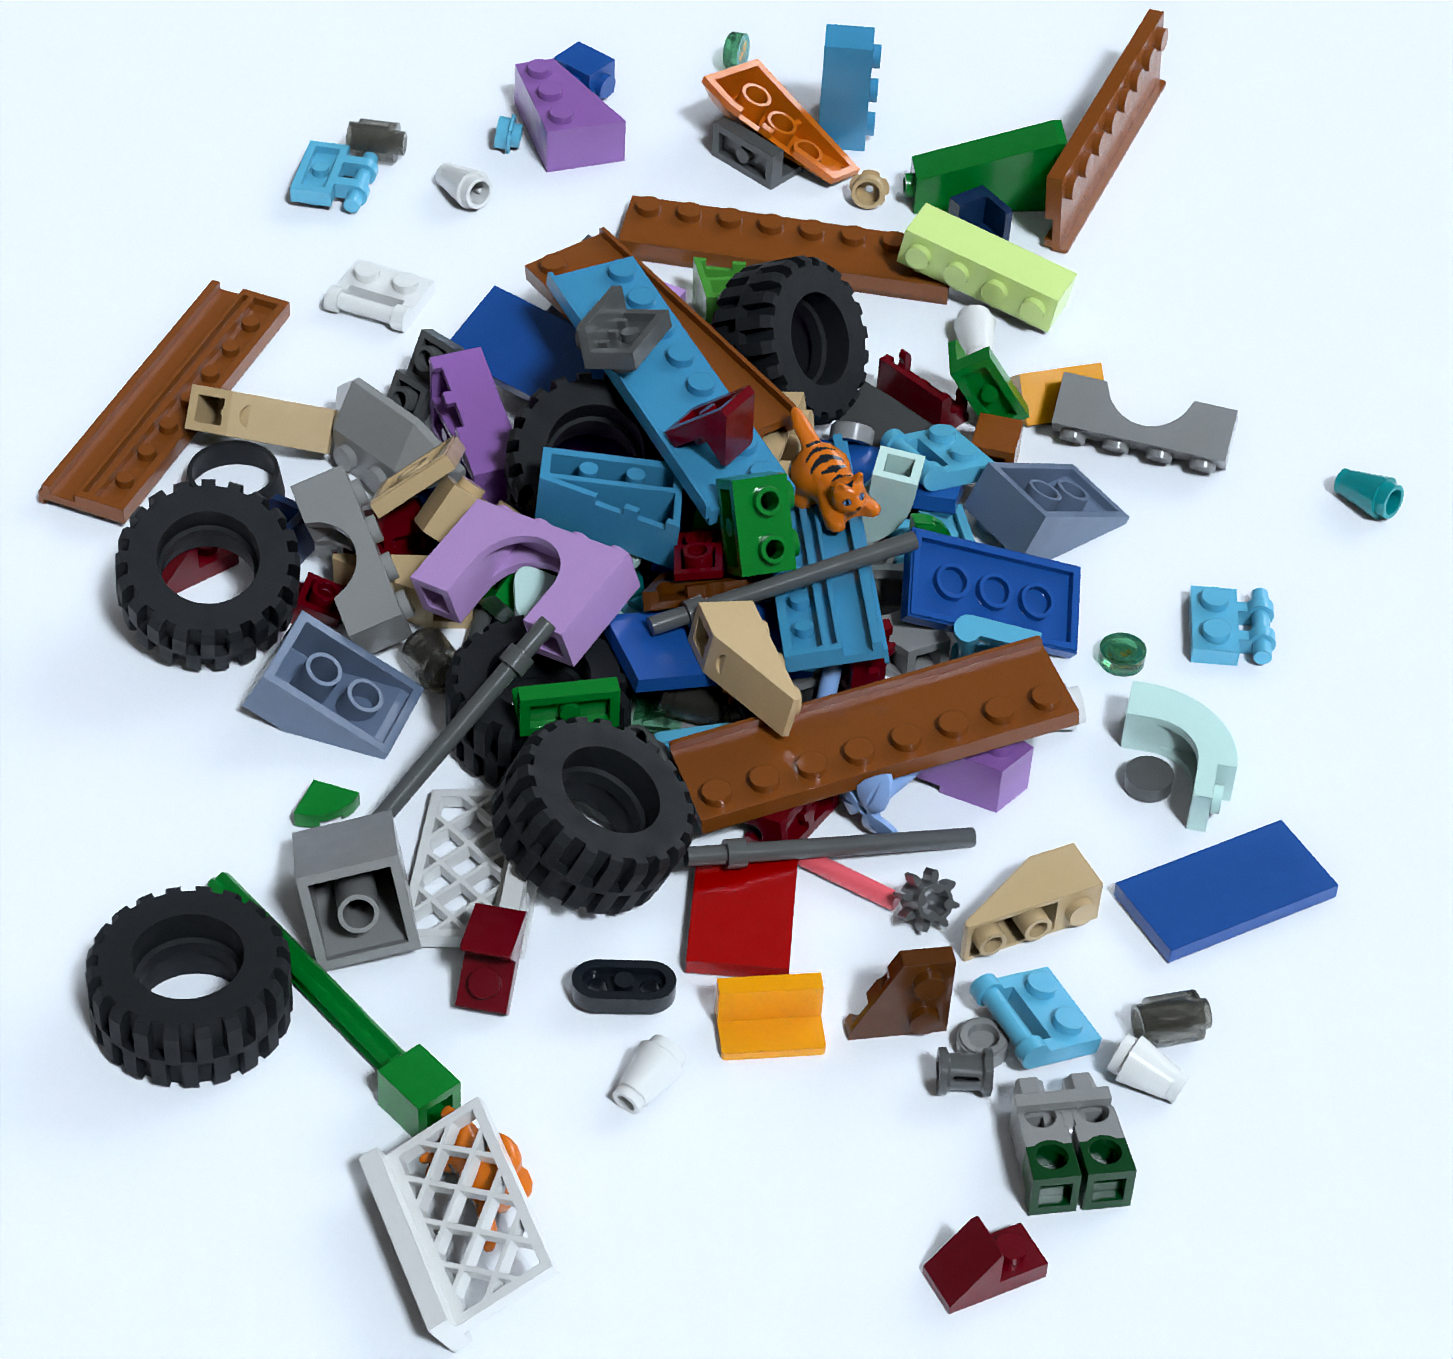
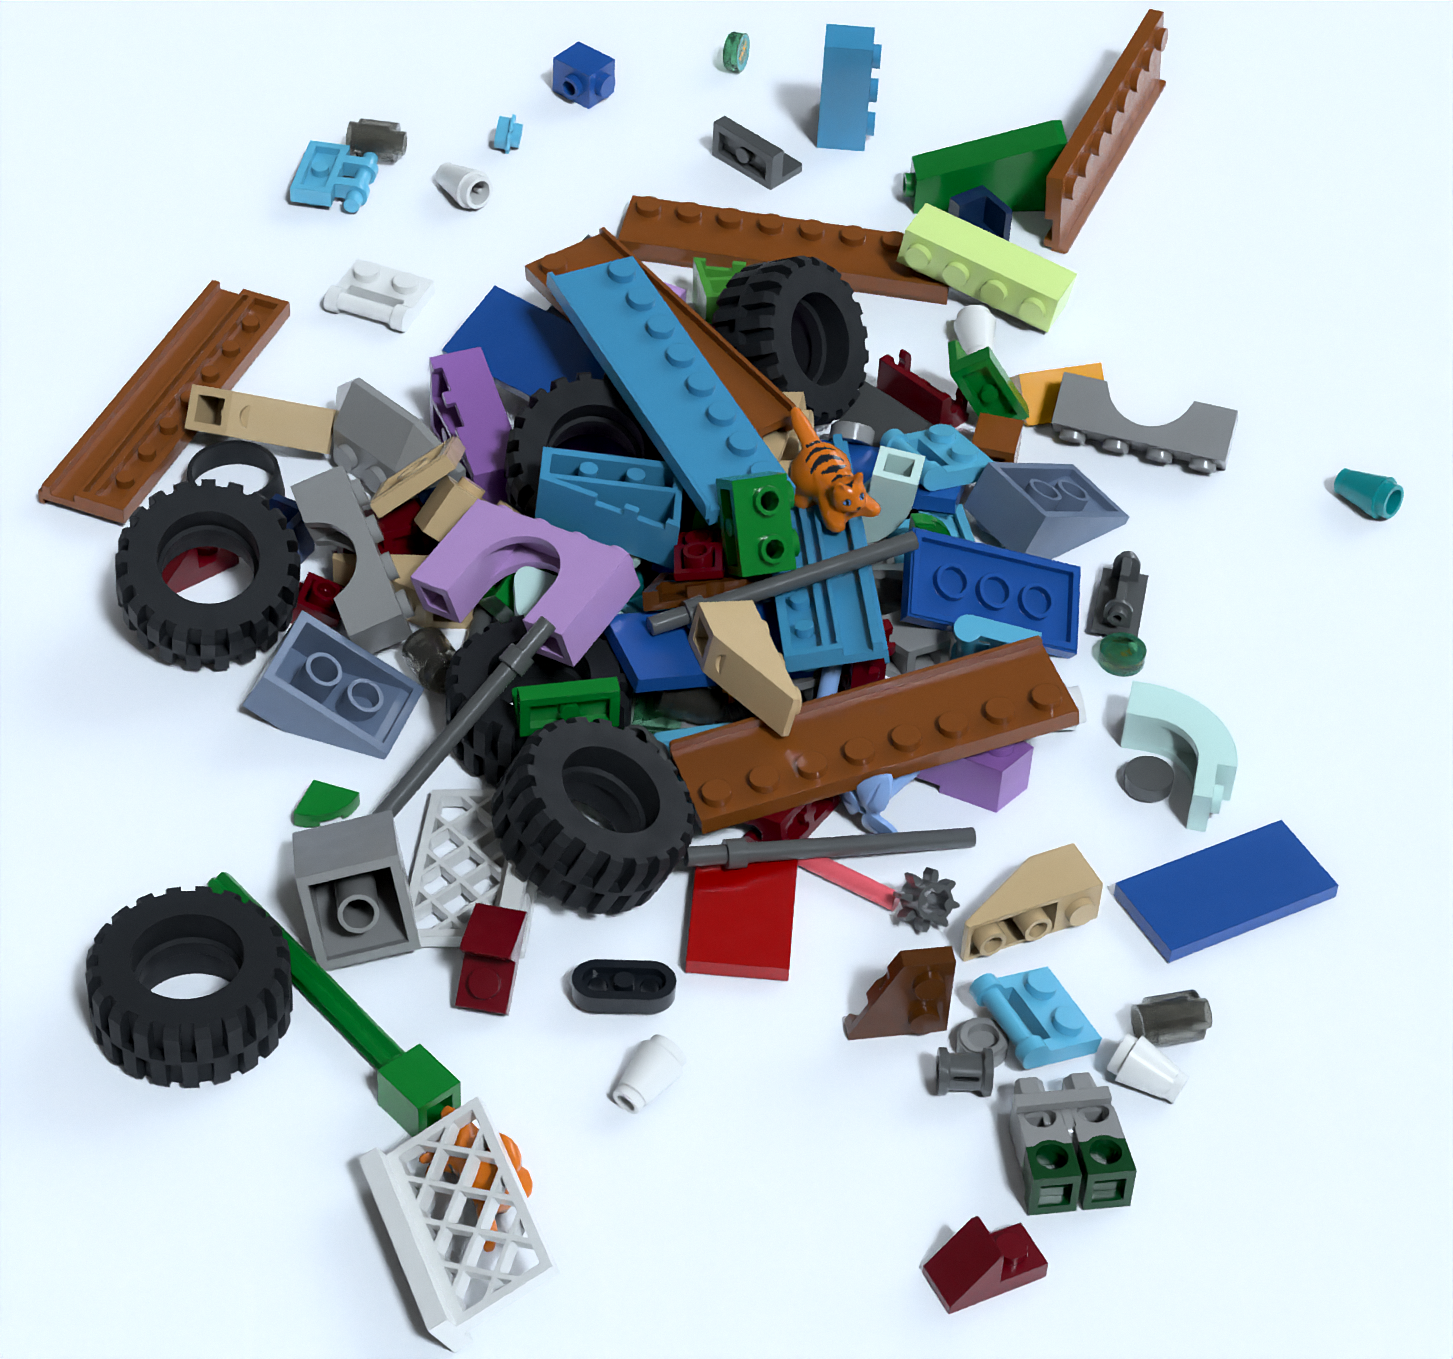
dark grey slope [387,329,464,423] -> none
medium lavender wedge [514,58,626,172] -> none
dark grey bracket [575,286,672,373] -> none
dark red slope [665,384,755,466] -> none
orange wedge [701,59,860,184] -> none
light orange panel [714,972,826,1061] -> none
tan plate [849,169,890,209] -> none
medium azure plate [1188,585,1276,666] -> none
none -> dark grey hinge [1091,551,1149,640]

